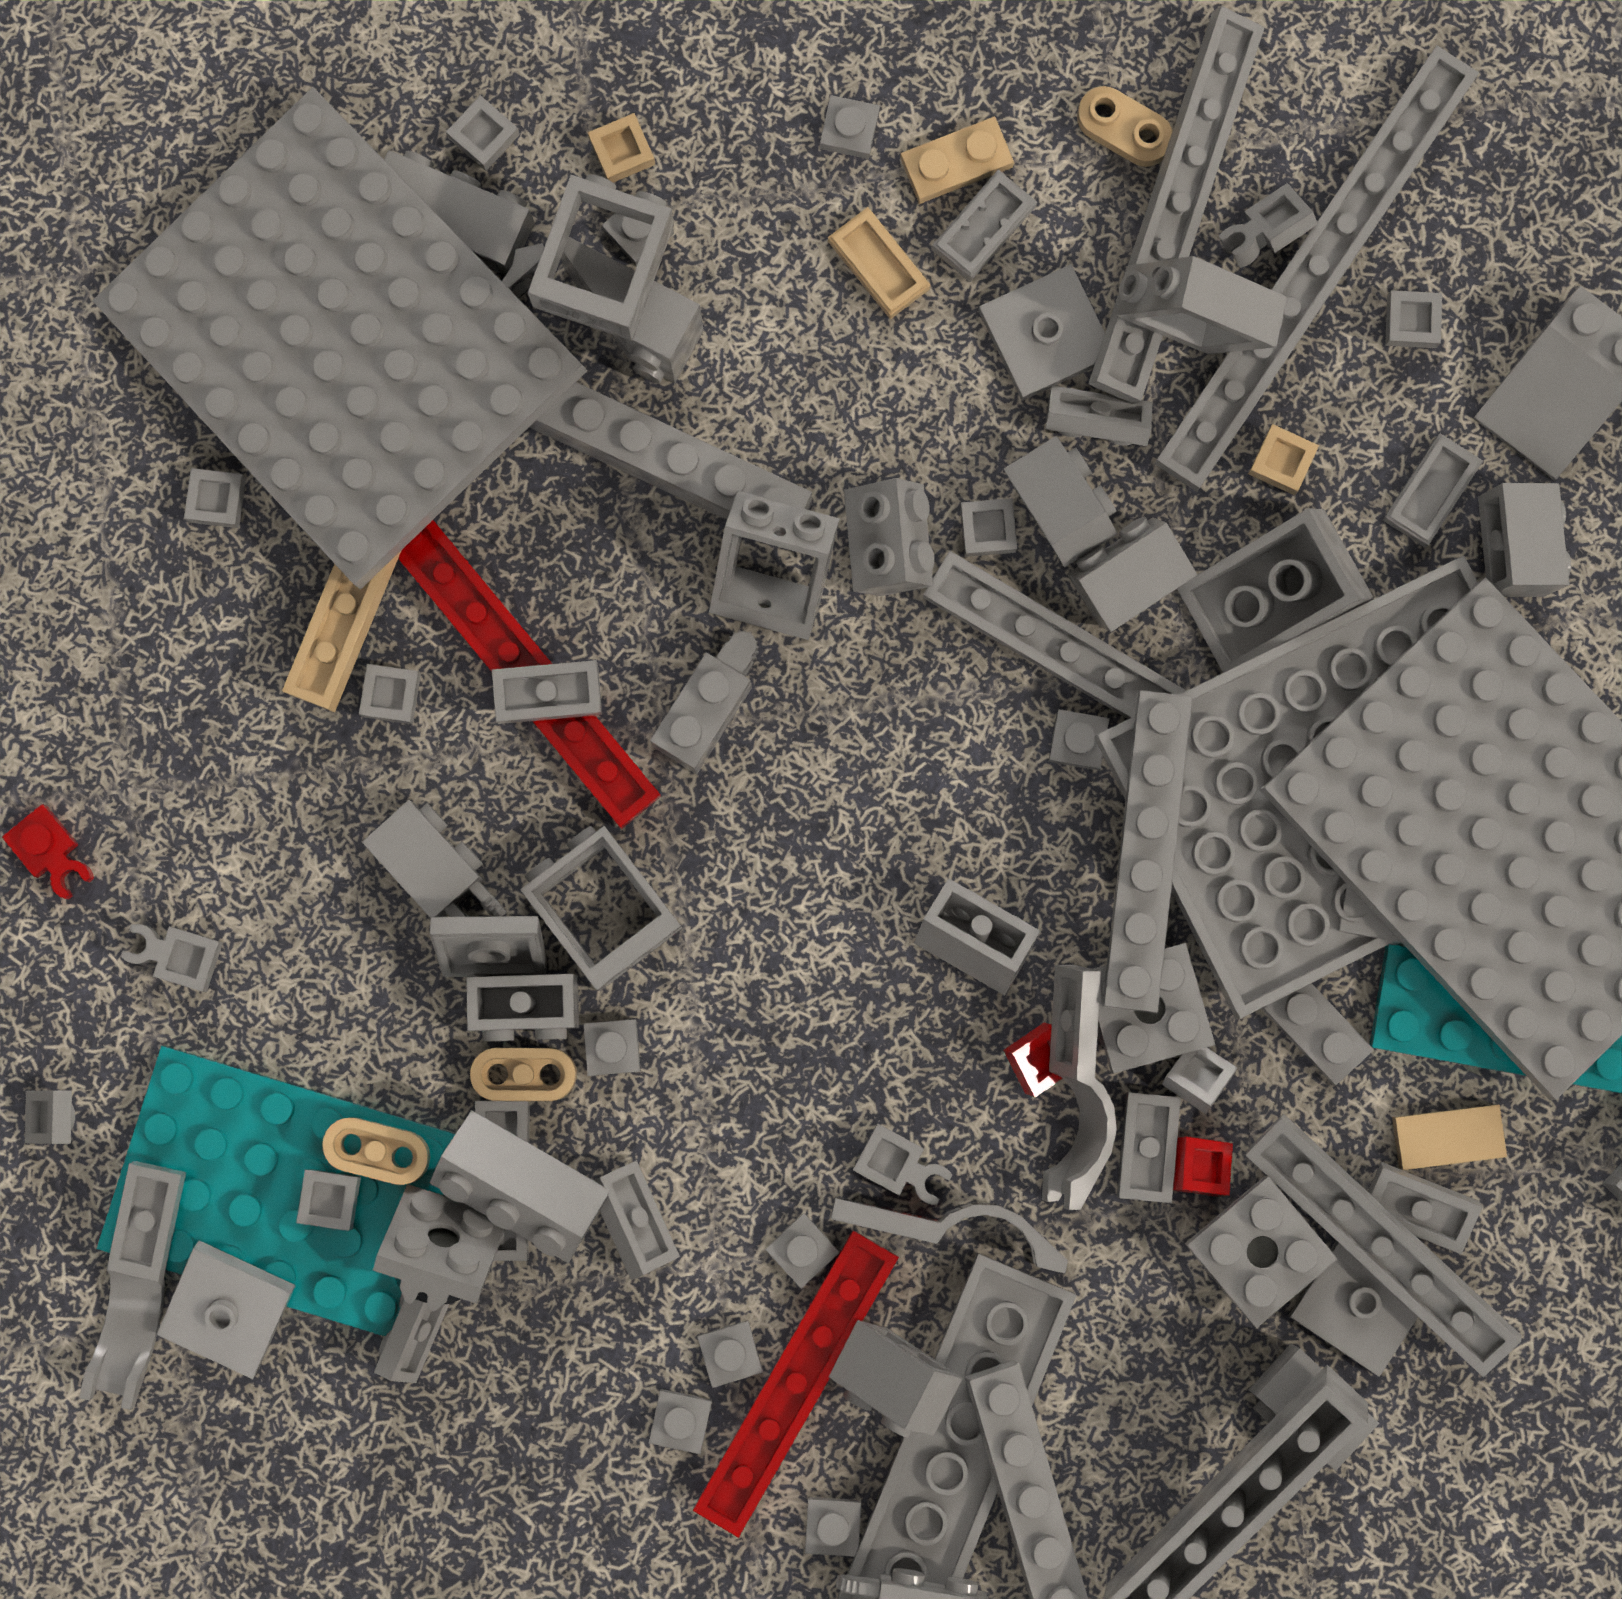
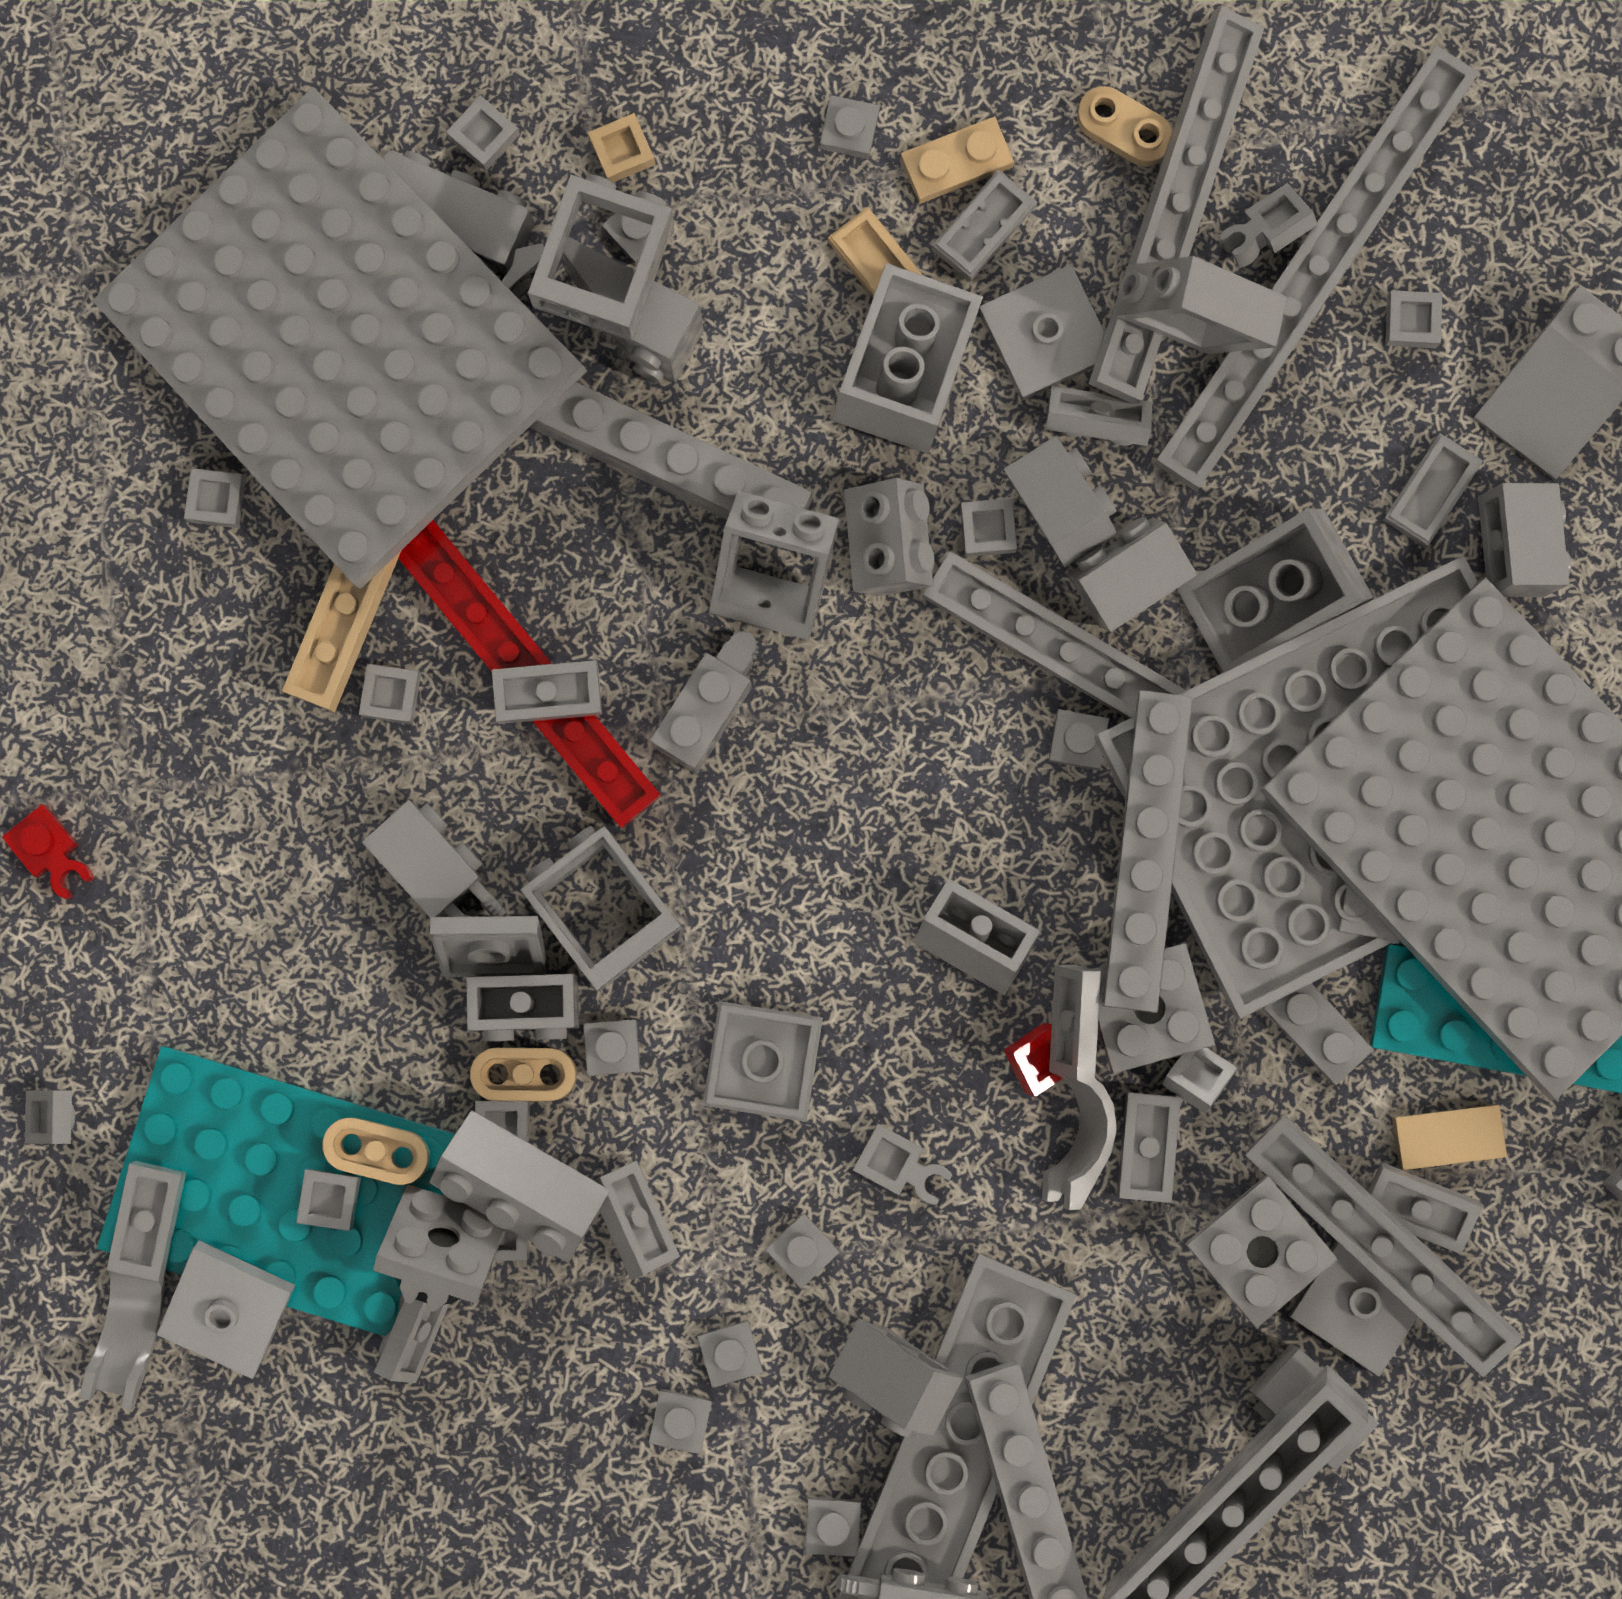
light grey plate [121,924,223,992] -> none
red plate [693,1230,899,1538] -> none
light grey piece [831,1196,1068,1273] -> none
red plate [1173,1136,1233,1197] -> none
tan plate [1248,424,1319,496] -> none
none -> light grey plate [703,1001,823,1122]
none -> light grey slope [832,263,983,454]

